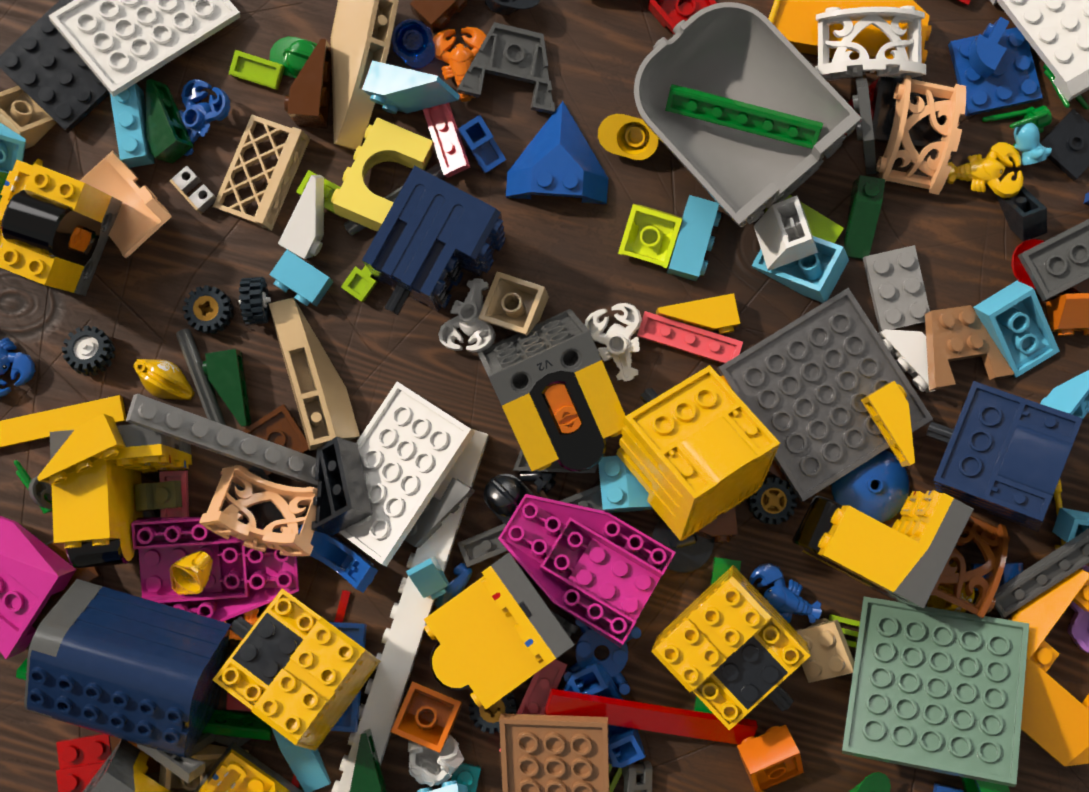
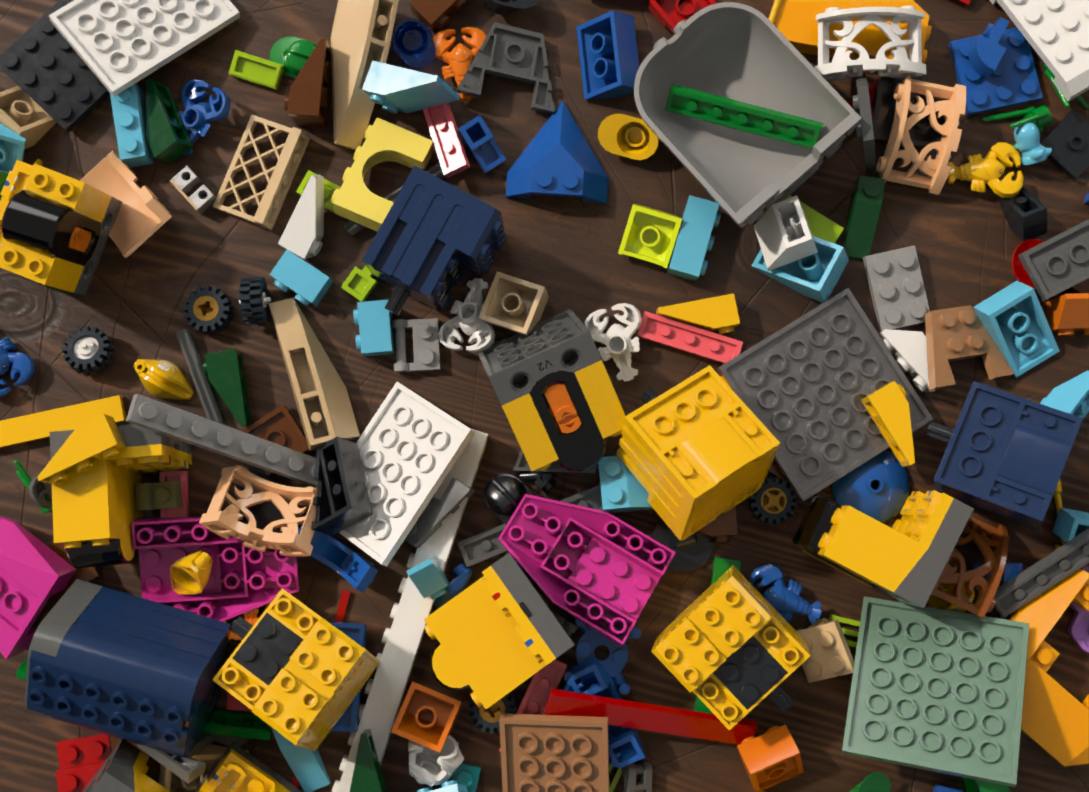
none -> medium azure brick [353,300,395,356]
none -> light grey plate [392,318,441,372]
none -> blue slope [576,10,639,101]

